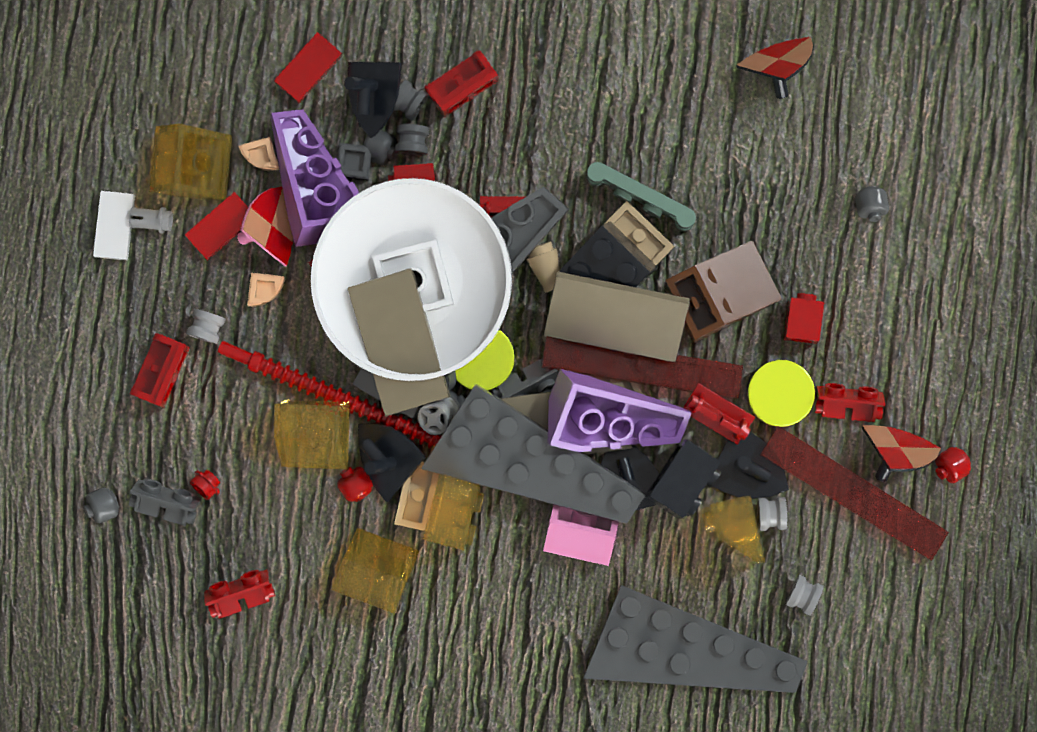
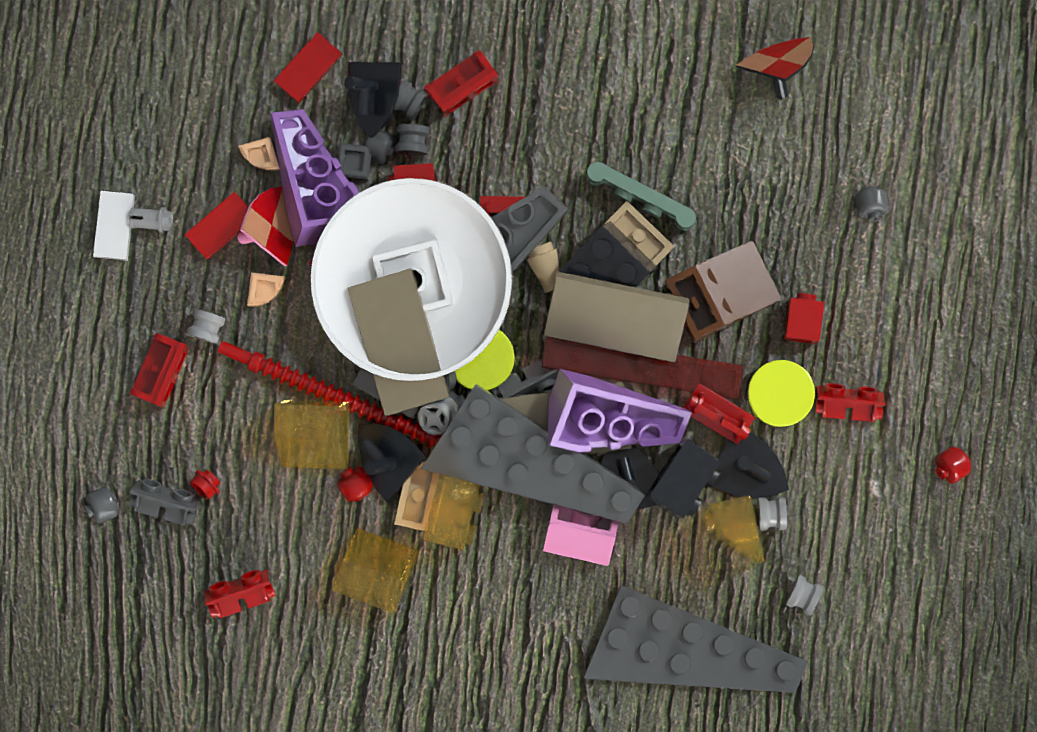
clear yellow slope [149,123,232,201] -> none
clear red tile [760,426,949,561] -> none
shield [861,425,941,482] -> none

